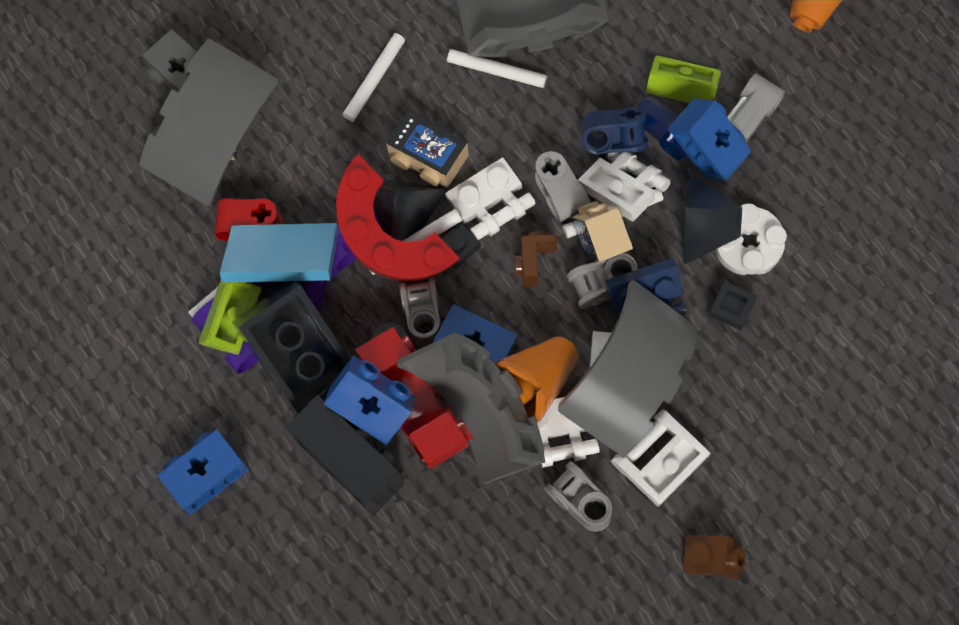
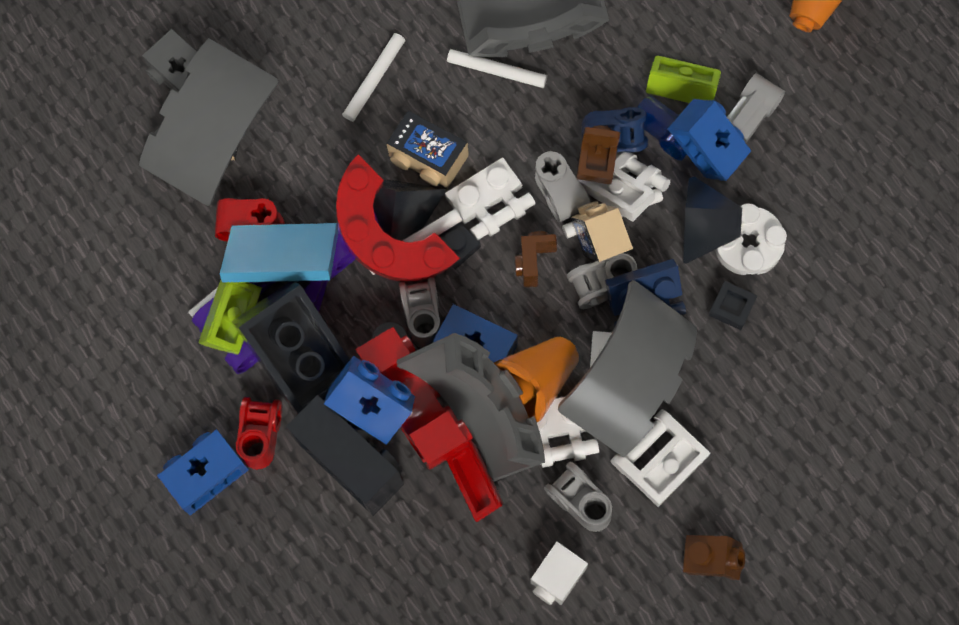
none -> red piece [236,397,282,470]
none -> red tile [446,440,503,522]
none -> white brick [531,542,588,605]
none -> reddish brown bracket [576,125,620,185]

